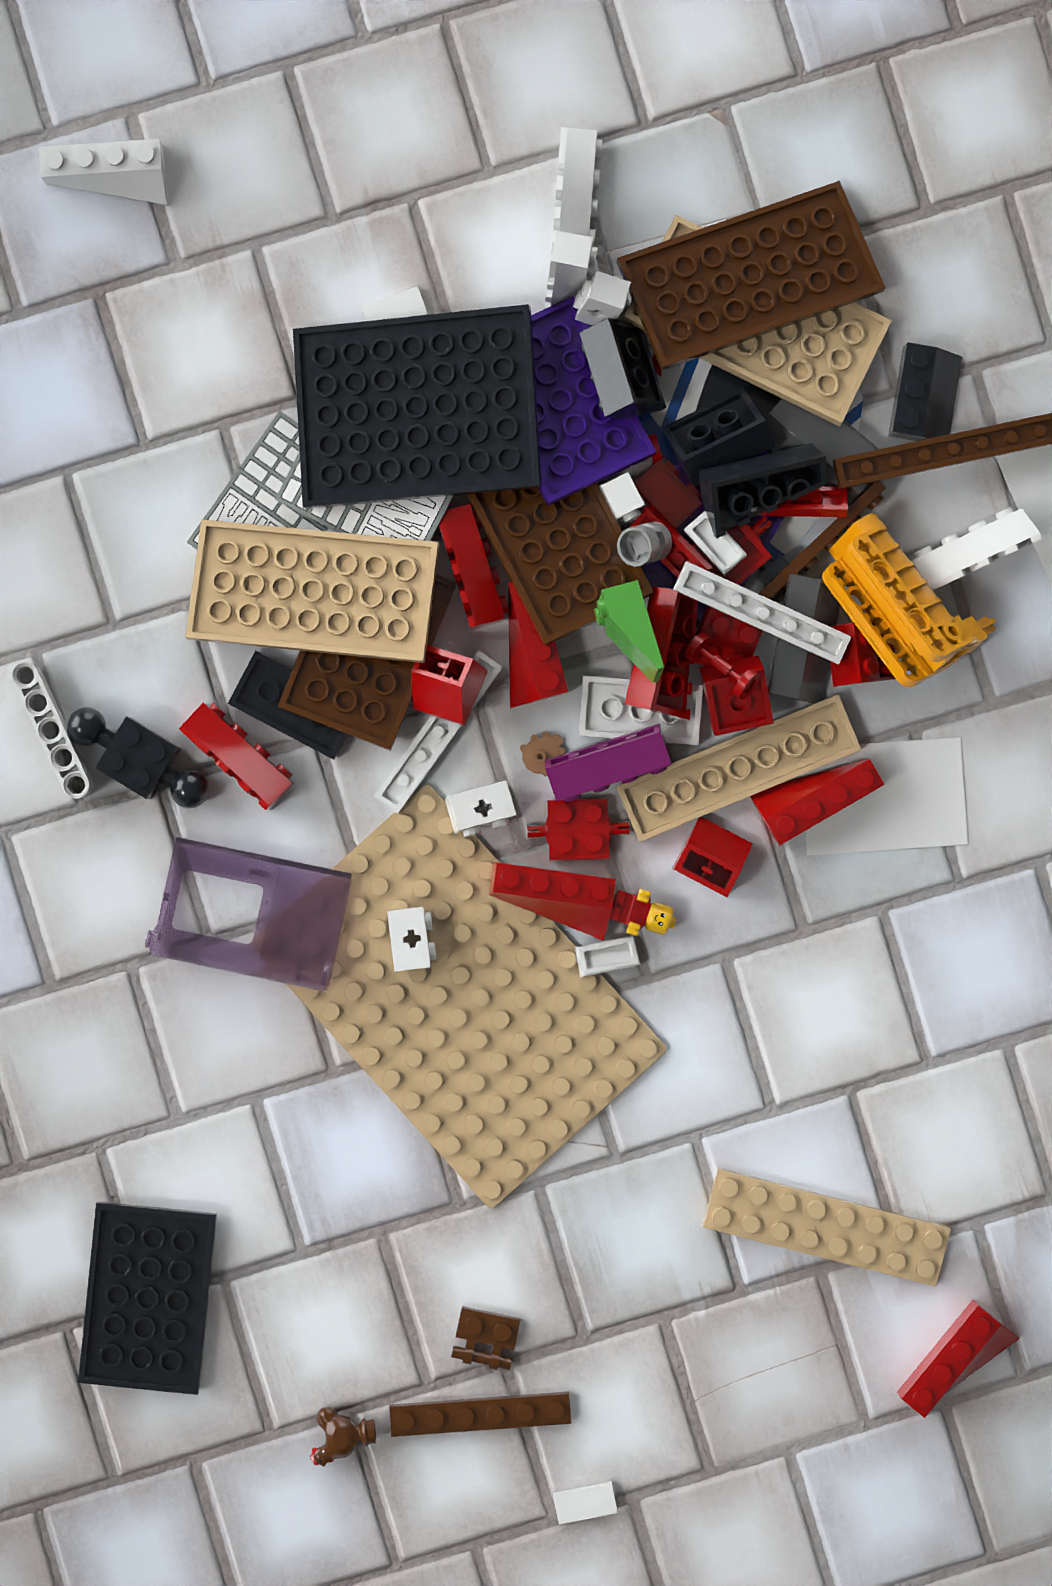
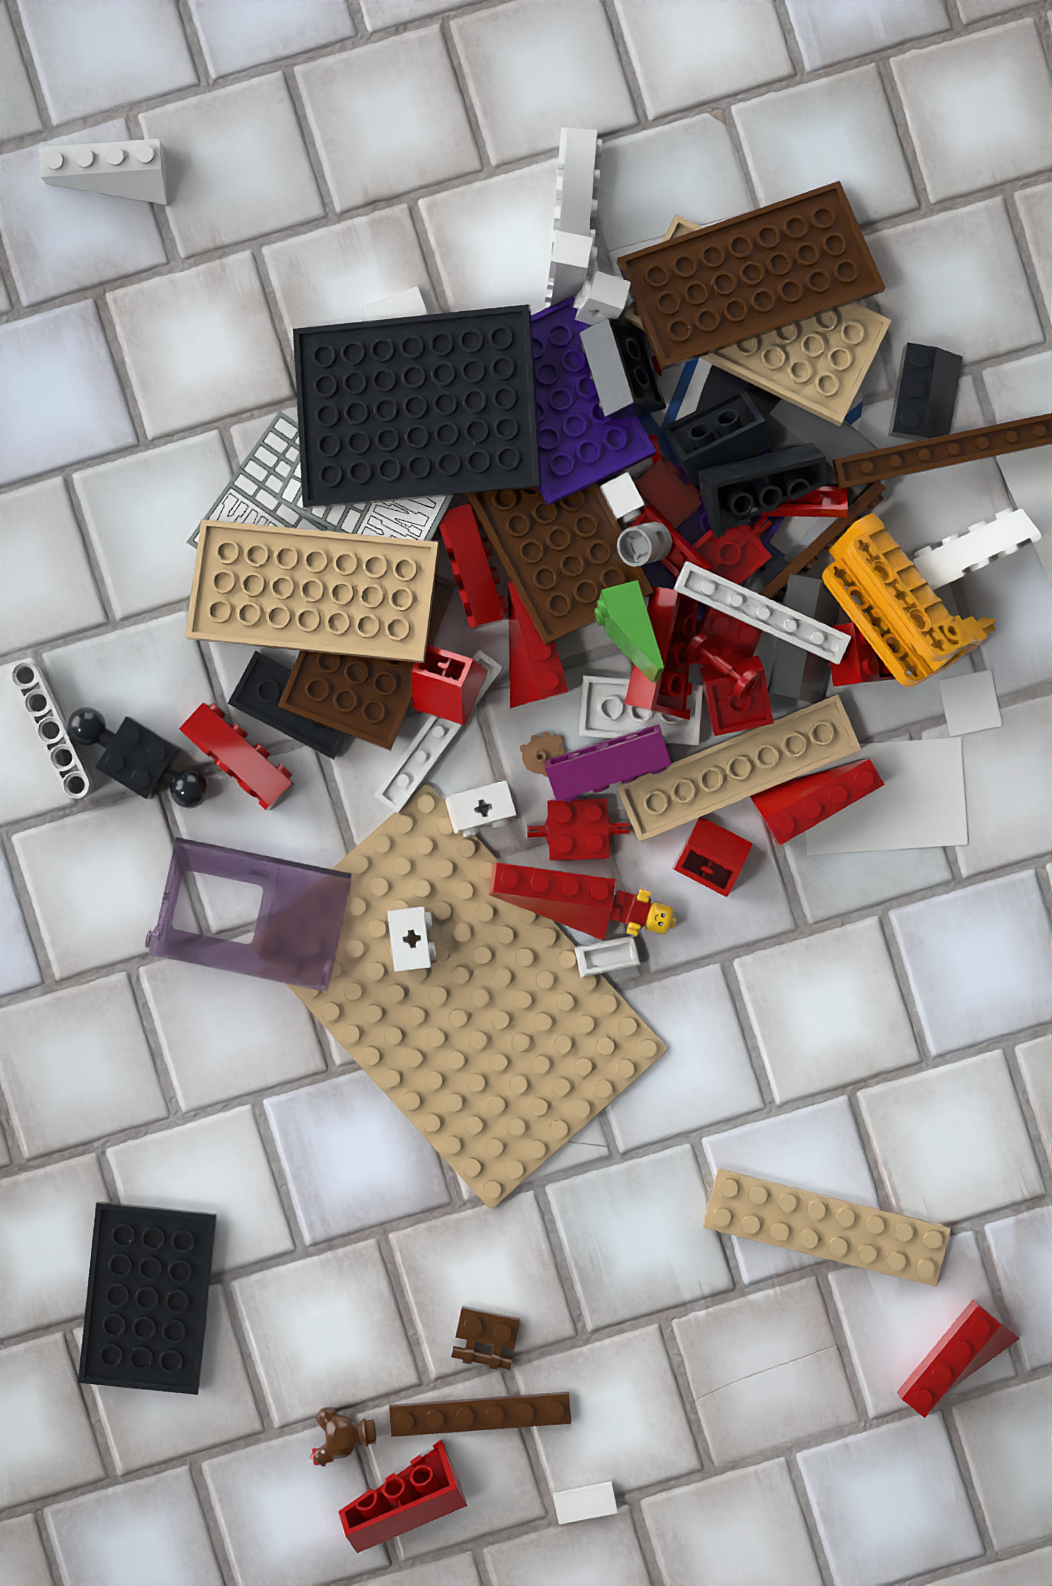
white tile [684,511,747,576] -> none
none -> red wedge [338,1440,468,1553]
none -> white sticker [939,670,1002,736]

